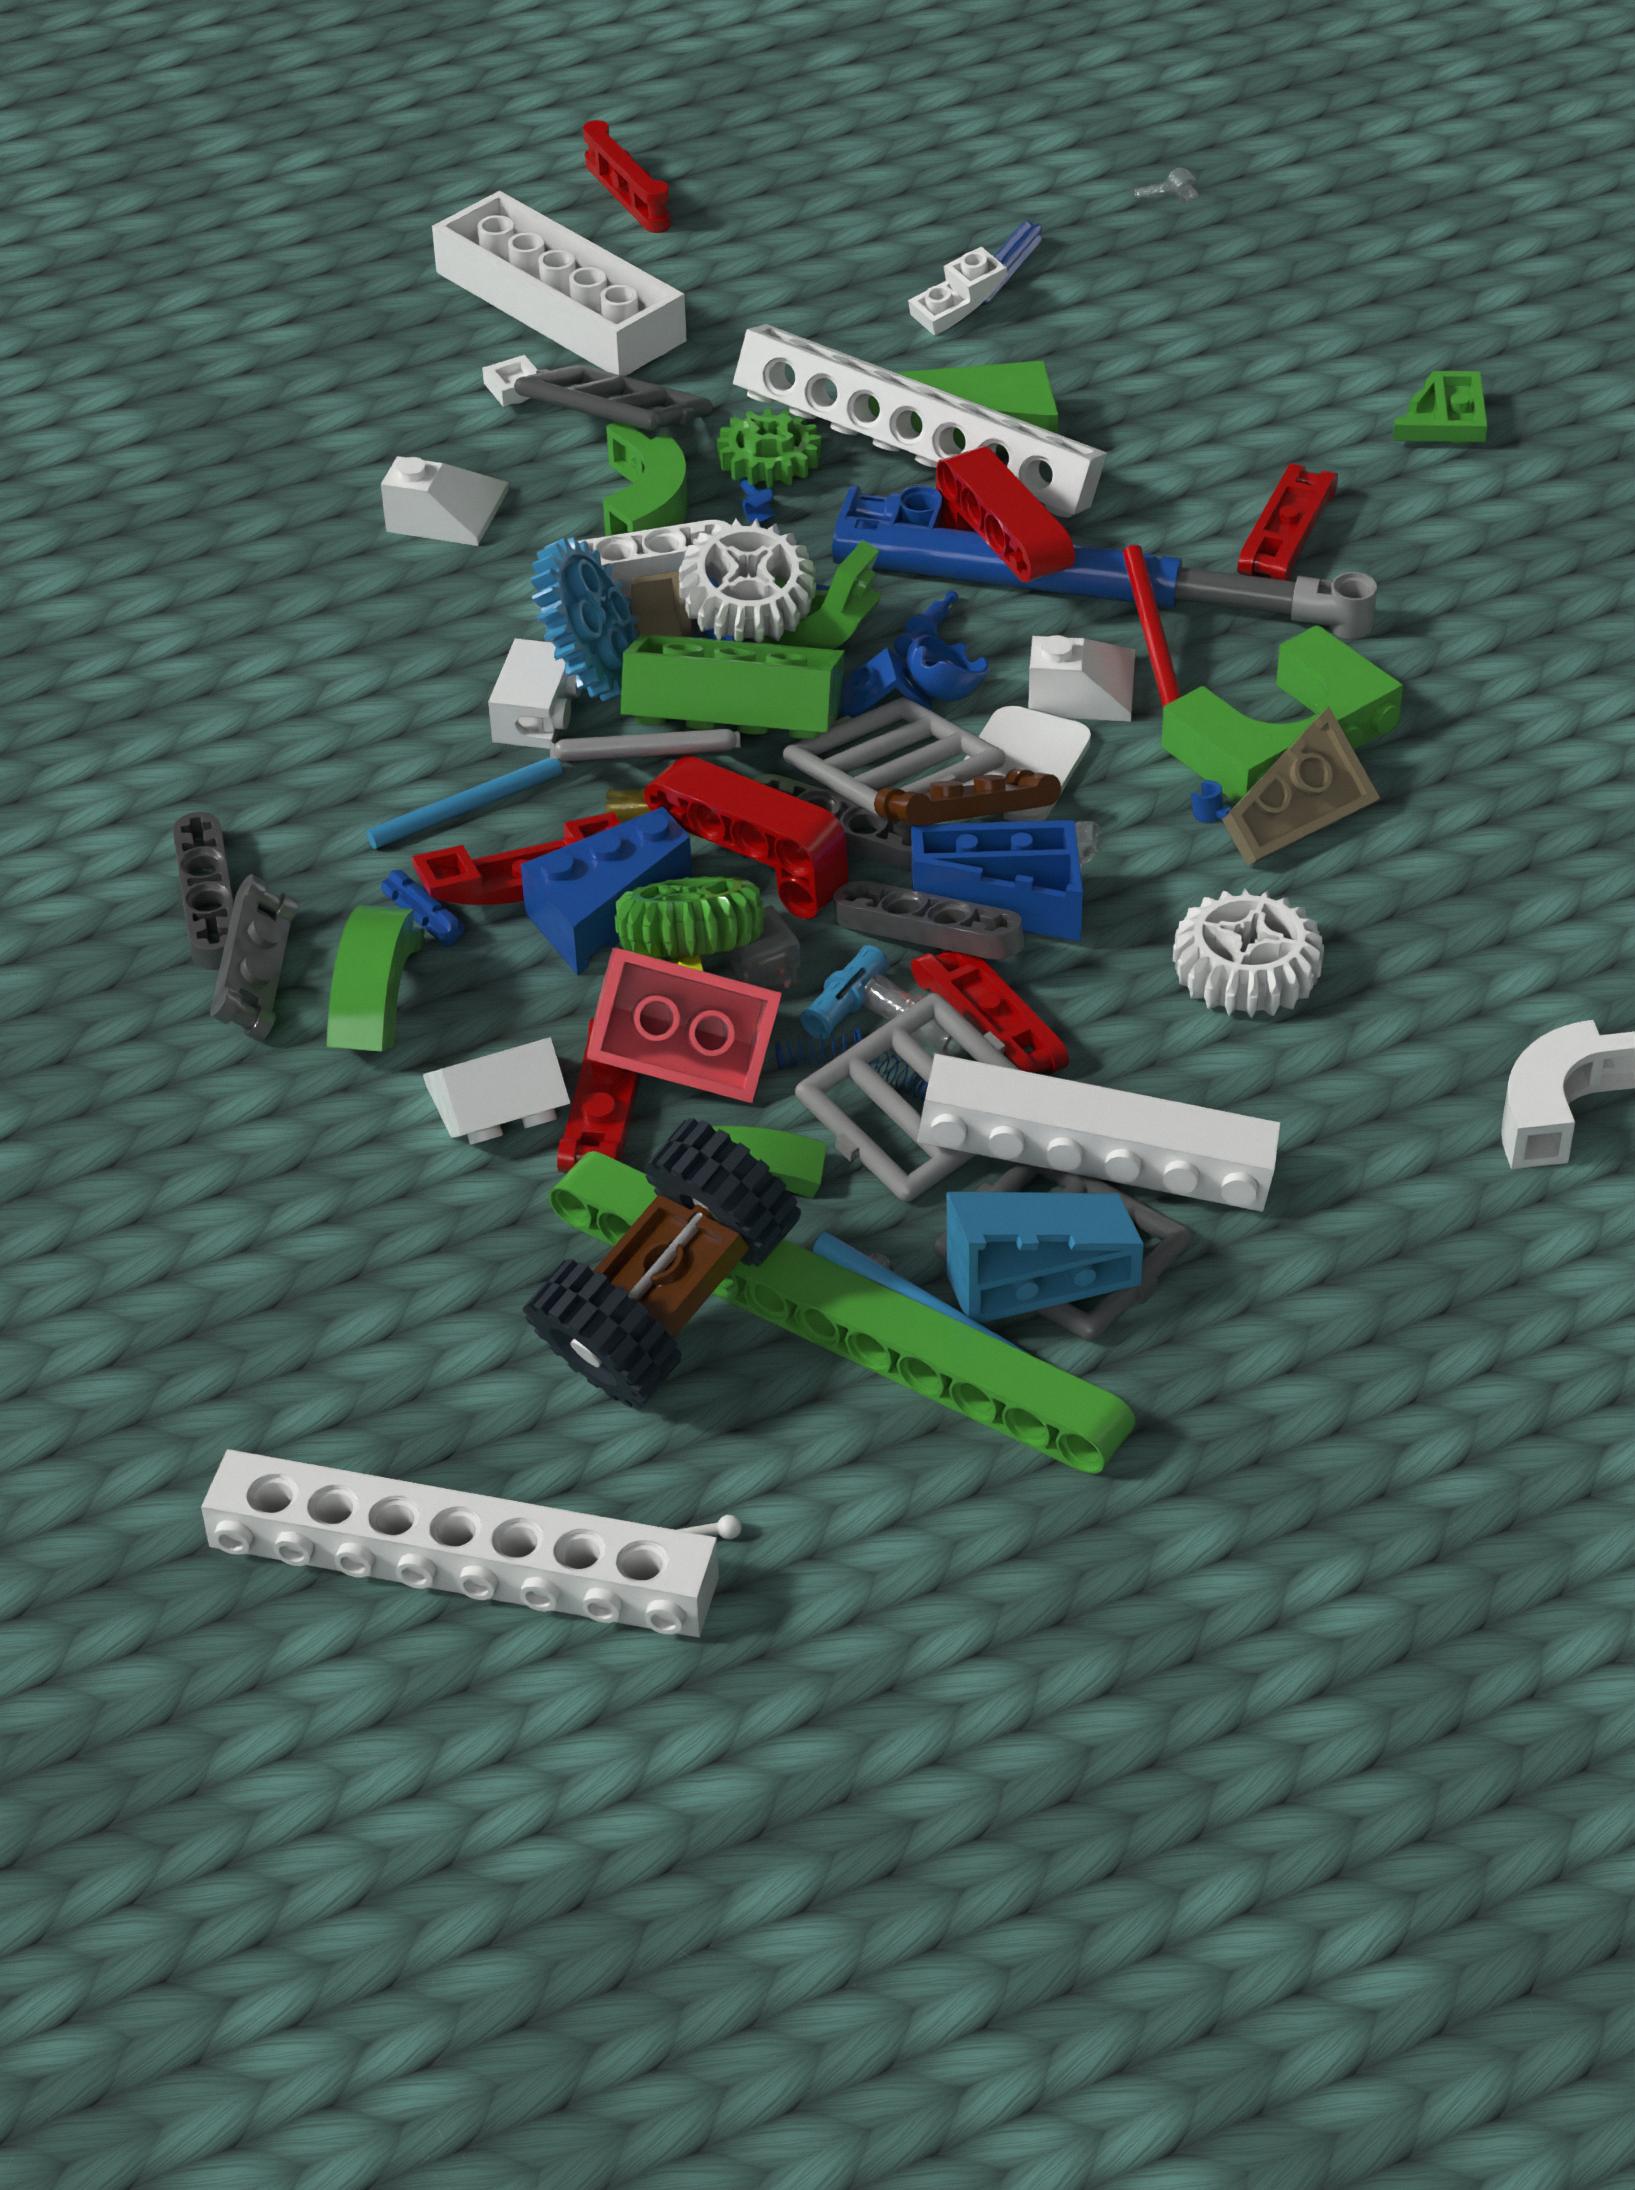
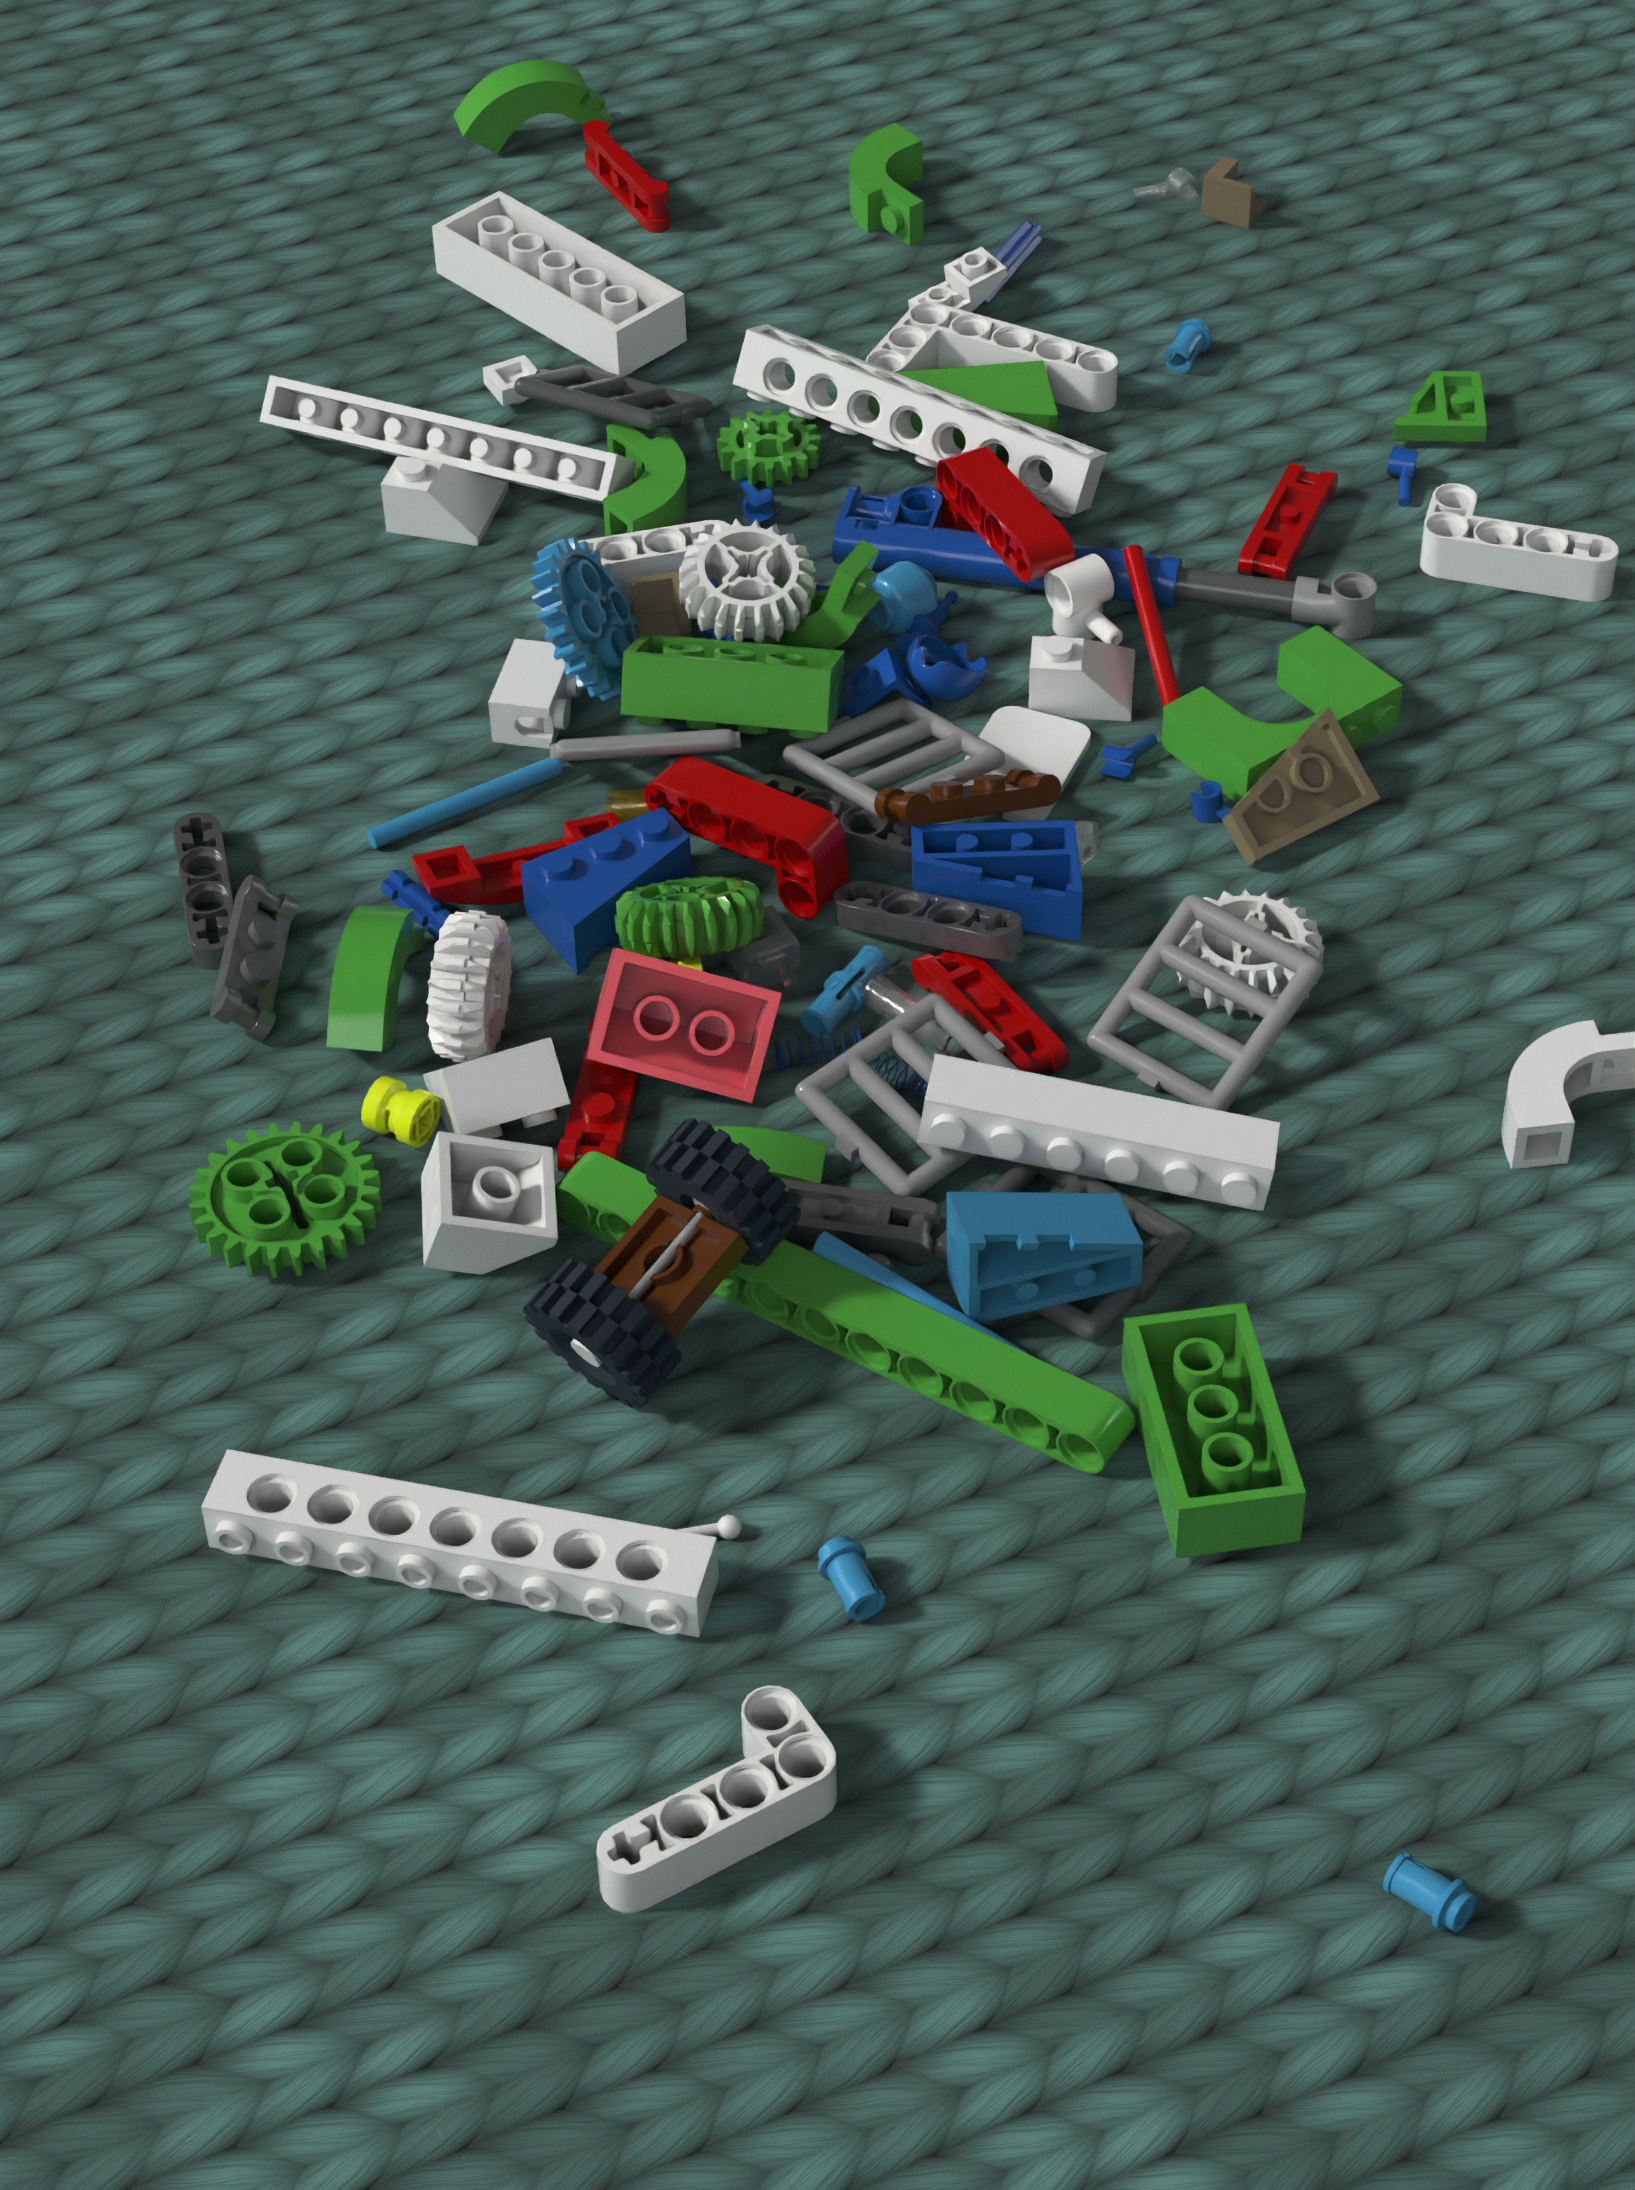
none -> bright green gear [189,1121,382,1278]
none -> white brick [259,375,637,504]
none -> neon yellow wheel [361,1075,441,1149]
none -> white slope [421,1131,558,1275]
none -> white gear [426,910,513,1063]
none -> bright green arch [453,60,613,154]
none -> white beam [596,1685,837,1913]
none -> flat silver plate [781,1178,941,1265]
none -> dark azure pin [817,1536,886,1621]
none -> bright green arch [849,123,923,246]
none -> white beam [865,302,1118,413]
none -> dark azure head [867,561,938,635]
none -> white piece [1044,553,1123,645]
none -> light grey bar [1087,894,1324,1112]
none -> blue hand [1100,733,1158,780]
none -> bright green brick [1121,1303,1306,1559]
none -> dark azure pin [1163,318,1212,374]
none -> dark tan panel [1201,156,1267,229]
none -> dark azure pin [1383,1852,1477,1932]
none -> blue hand [1387,446,1418,507]
none -> white beam [1420,483,1619,602]

